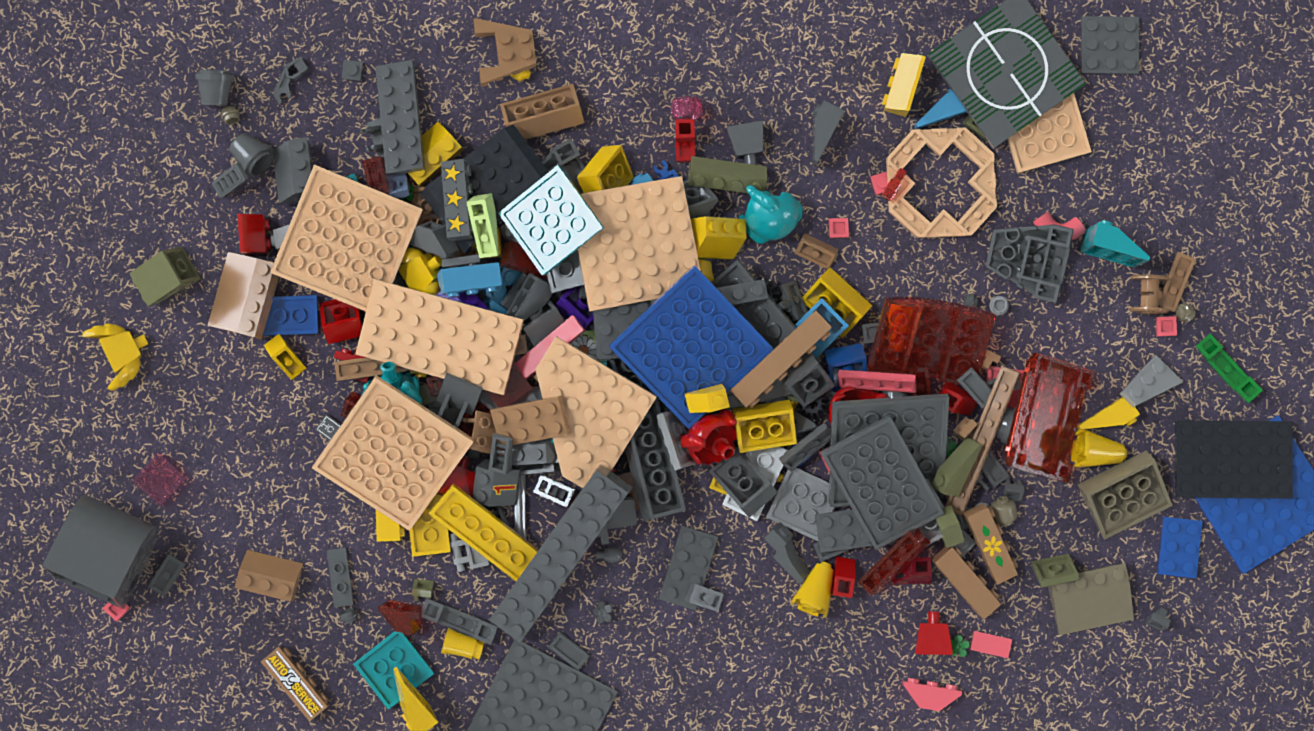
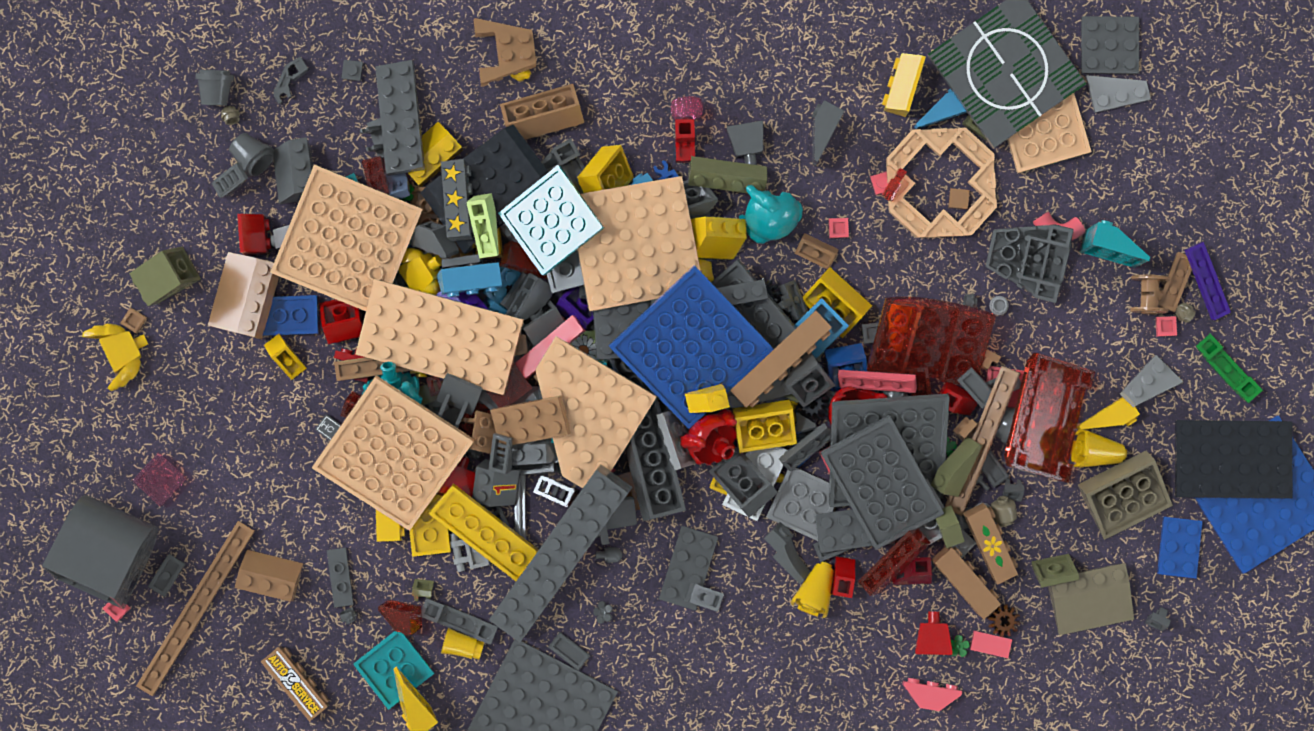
none -> medium nougat tile [120,307,147,334]
none -> medium nougat plate [136,521,255,696]
none -> medium nougat tile [948,188,970,210]
none -> reddish brown gear [987,604,1020,637]
none -> light grey wing [1085,75,1151,113]
none -> dark purple plate [1184,242,1231,320]

